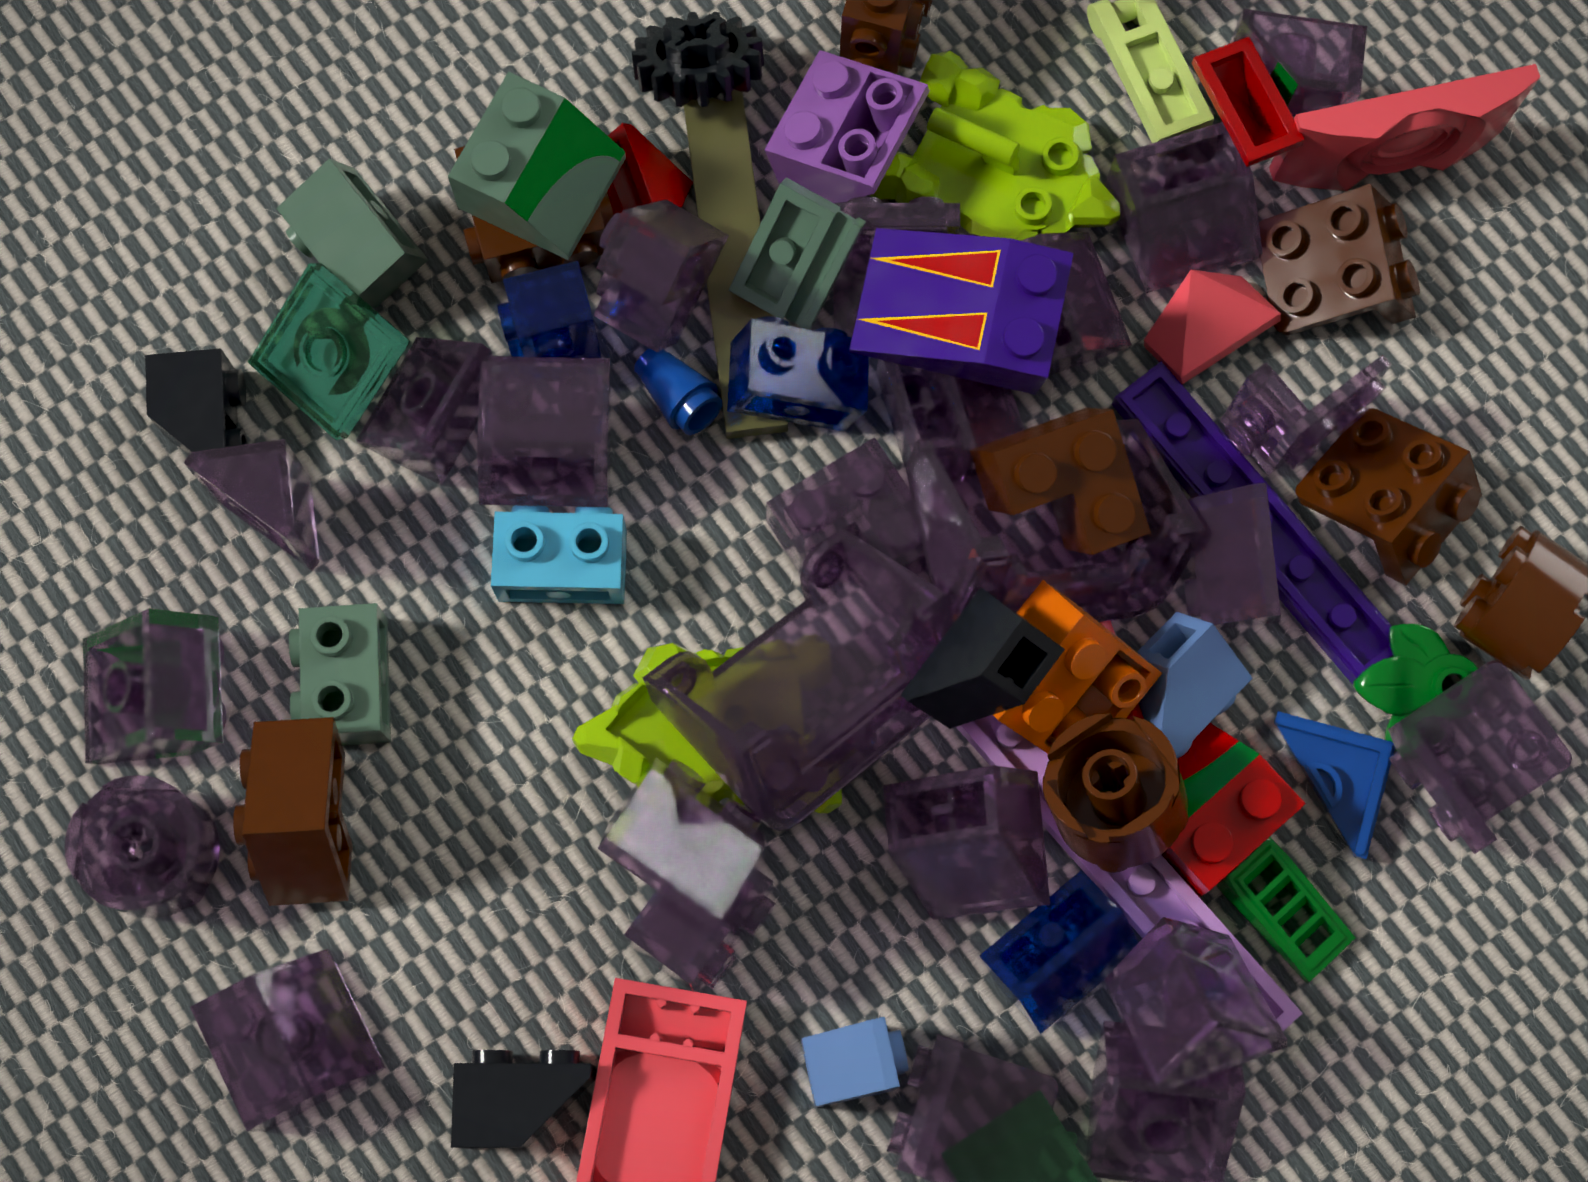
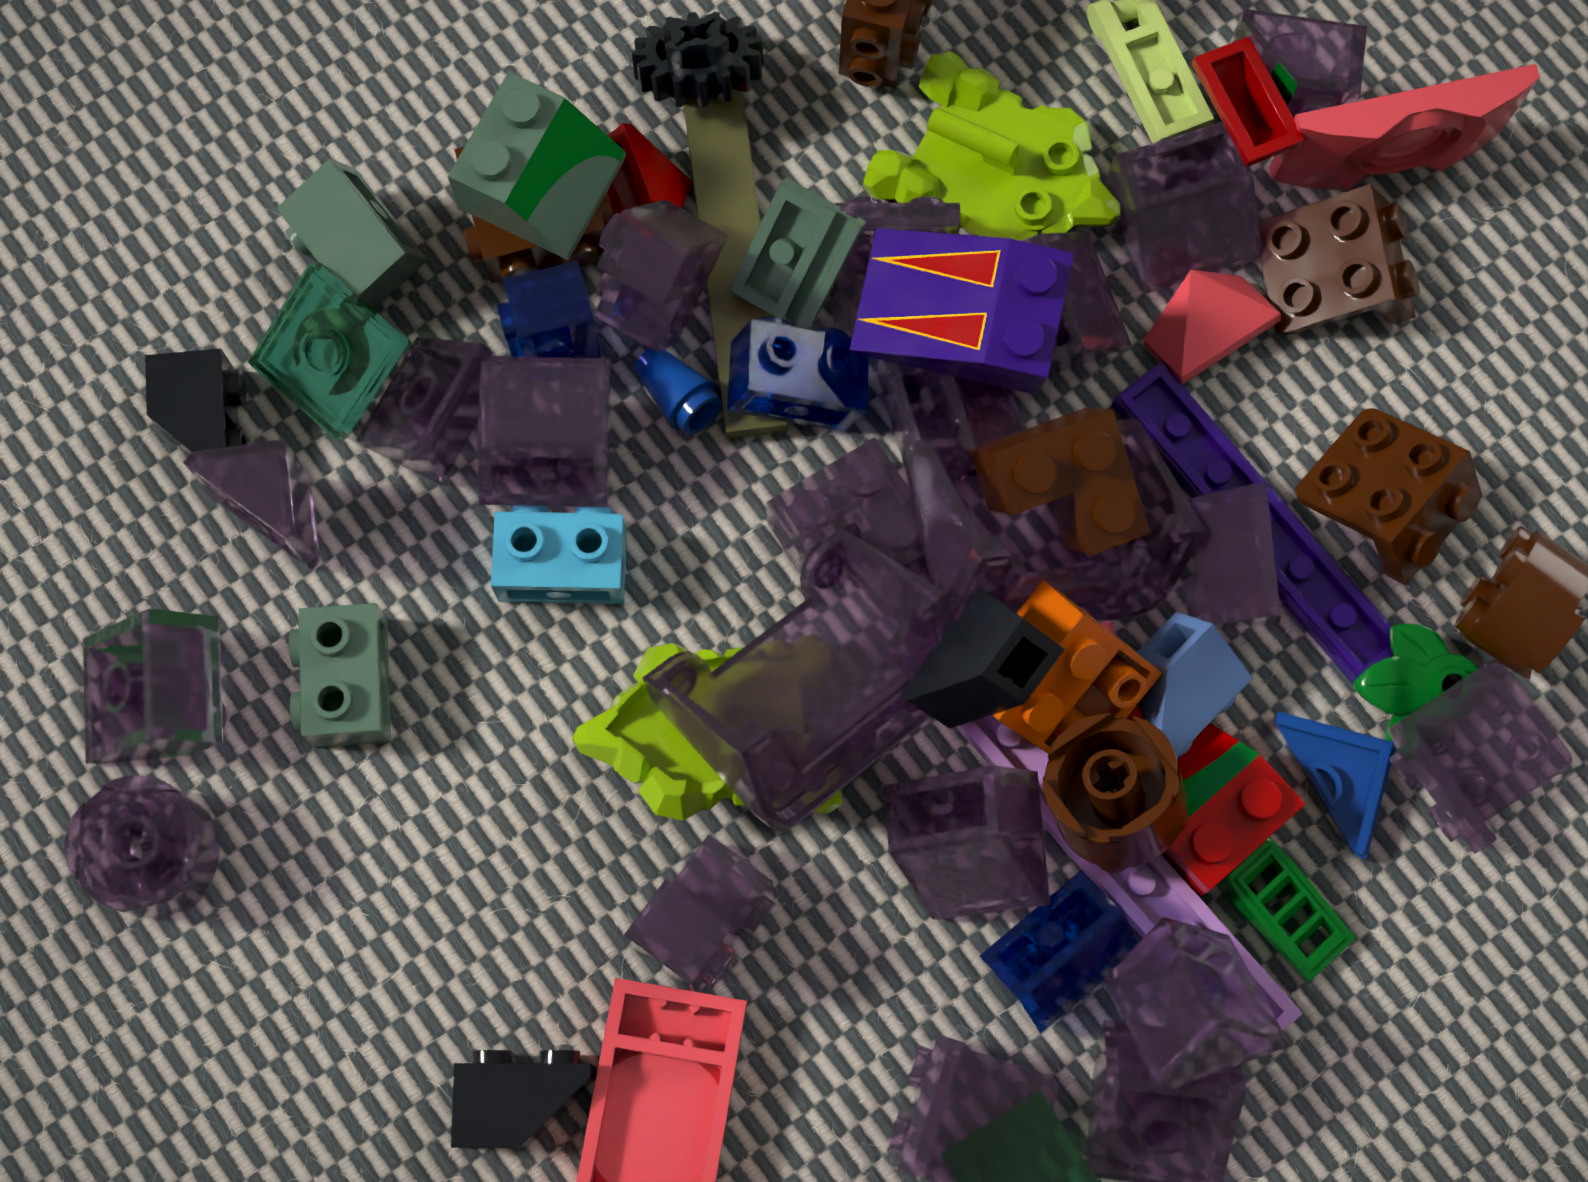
clear purple slope [190,949,386,1132] -> none
reddish brown brick [233,717,353,906] -> none
slope [598,757,765,931] -> none
medium lavender slope [764,50,930,205] -> none
medium blue slope [801,1017,909,1108] -> none
clear purple bracket [1221,355,1392,476] -> none

